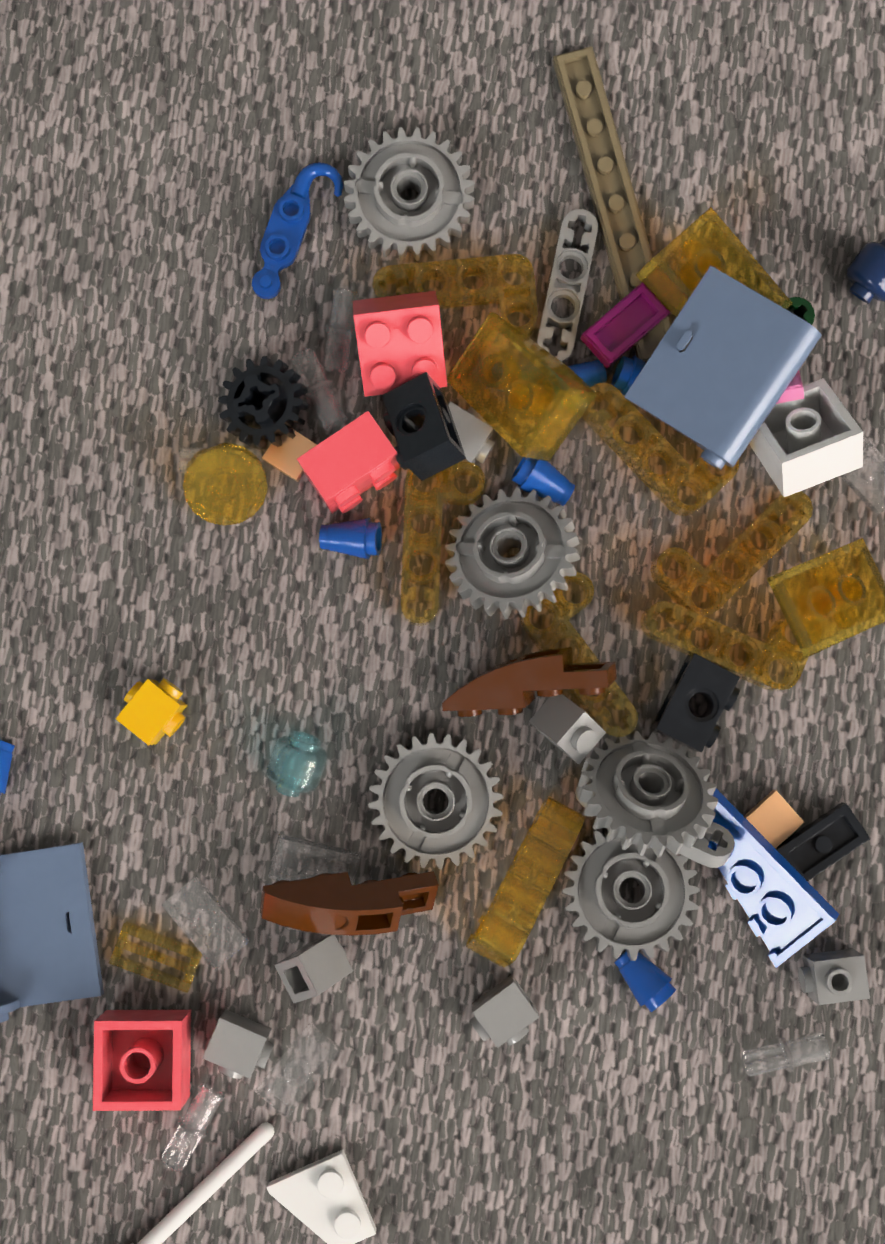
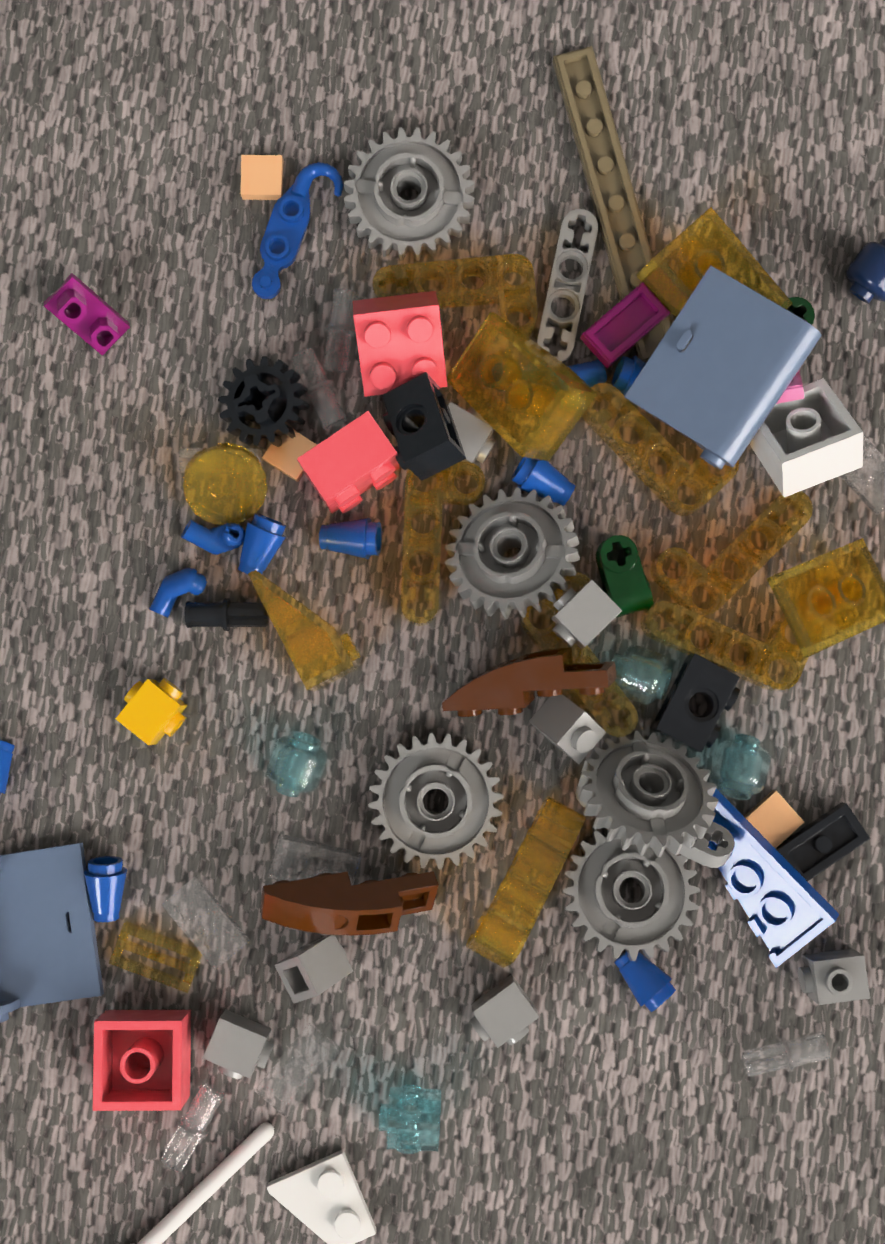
none -> magenta hips [44,273,130,356]
none -> blue cone [84,856,127,922]
none -> blue arm [149,568,207,618]
none -> blue arm [181,520,245,555]
none -> black axle [185,598,270,631]
none -> blue cone [238,513,286,578]
none -> light nougat tile [240,155,284,200]
none -> clear yellow slope [248,570,361,692]
none -> clear light blue brick [379,1085,441,1154]
none -> light grey brick [551,580,622,649]
none -> dark green piece [595,535,654,618]
none -> clear light blue head [611,645,673,705]
none -> clear light blue head [710,734,771,800]

